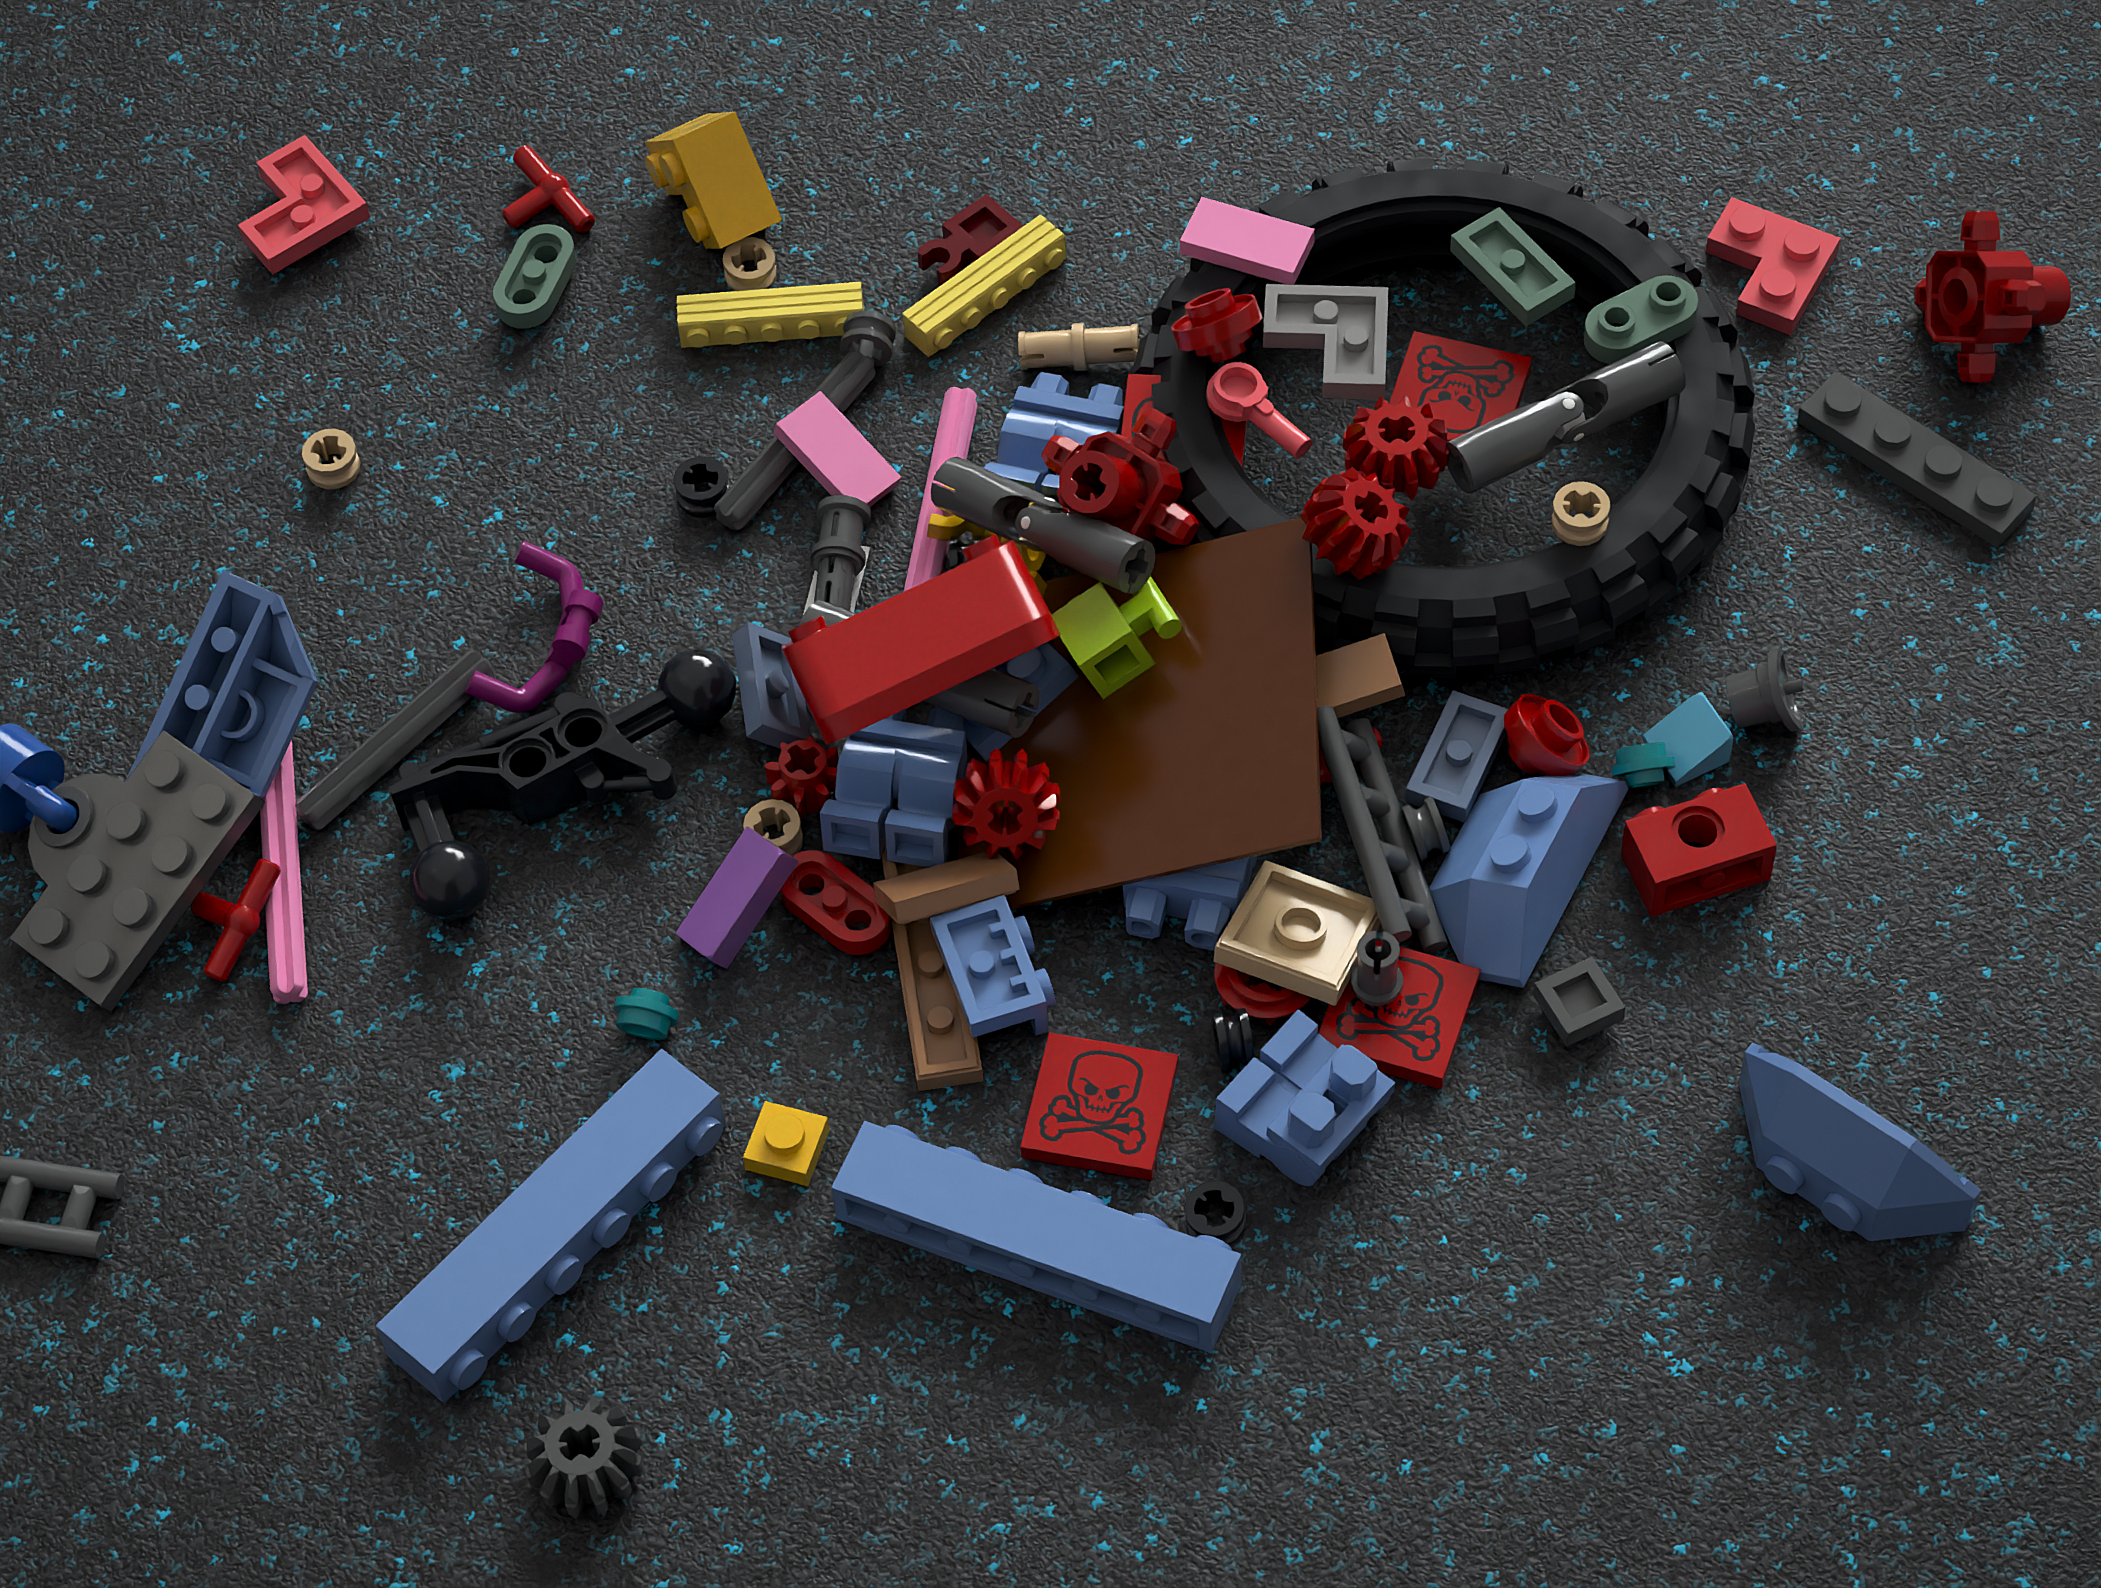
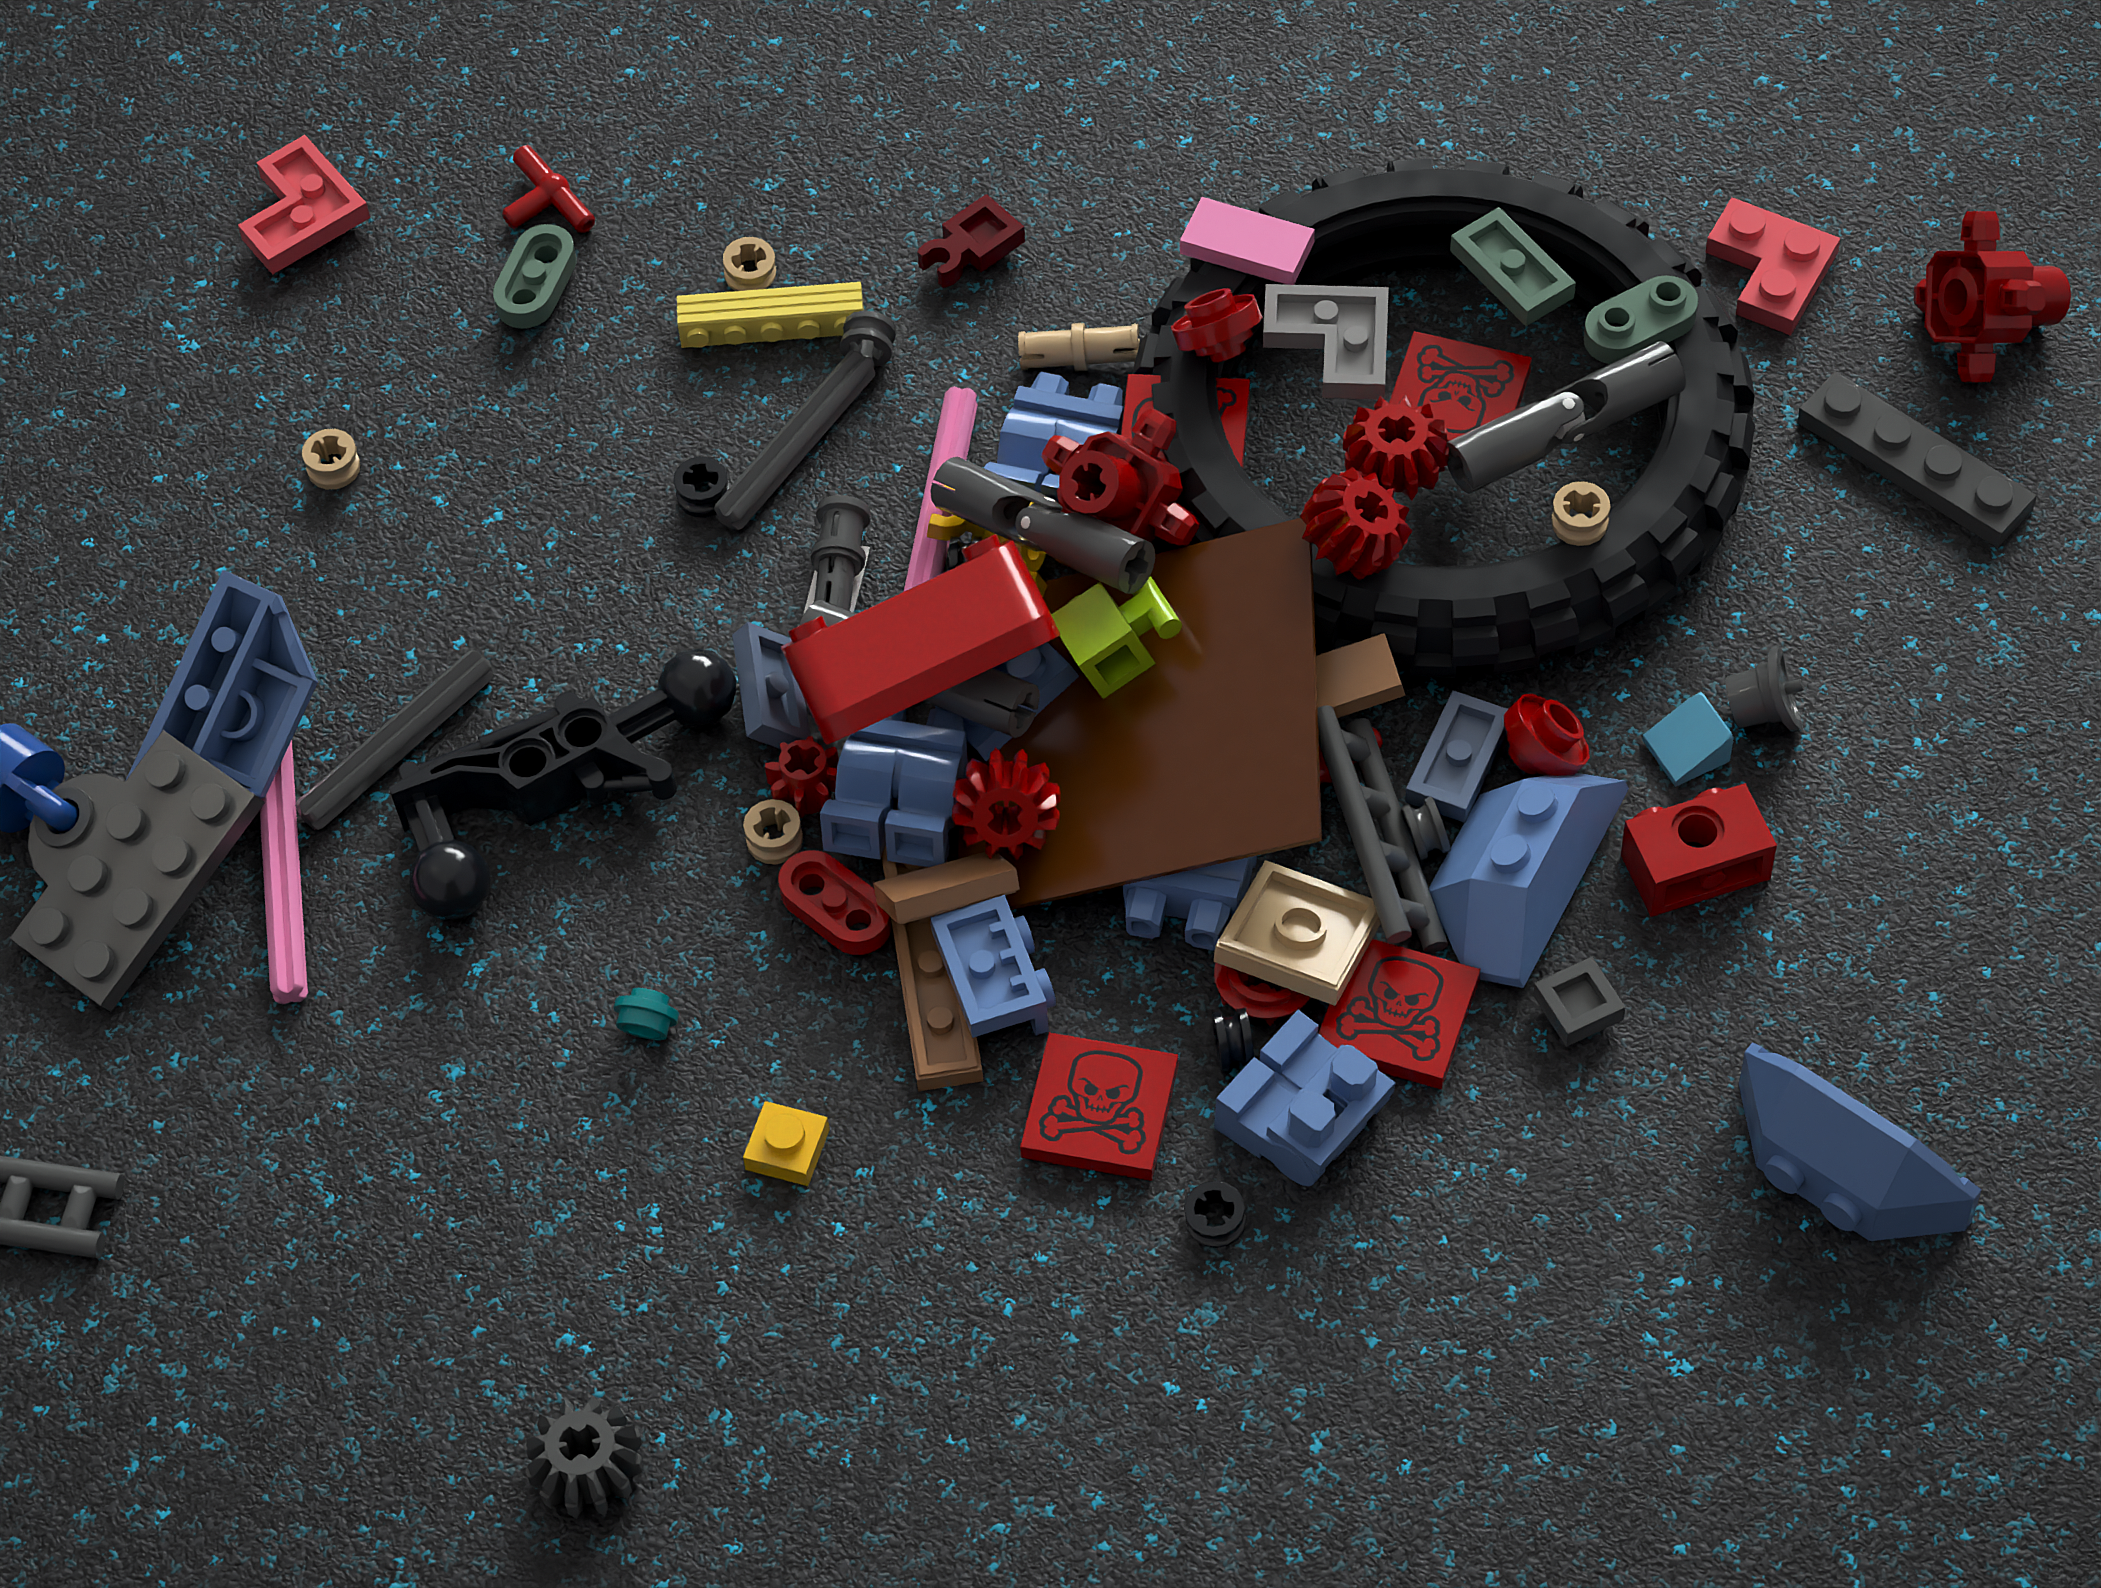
red piece [191,858,281,982] -> none
medium blue brick [376,1048,726,1403] -> none
magenta piece [465,540,604,713] -> none
yellow brick [645,112,782,249] -> none
medium lavender slope [676,826,799,969] -> none
bright pink tile [773,391,901,507] -> none
medium blue brick [831,1121,1241,1354] -> none
light yellow piece [902,214,1066,357] -> none
coral plate [1206,362,1312,459] -> none
dark grey pin [1350,931,1403,1006] -> none
teal plate [1610,742,1676,788] -> none

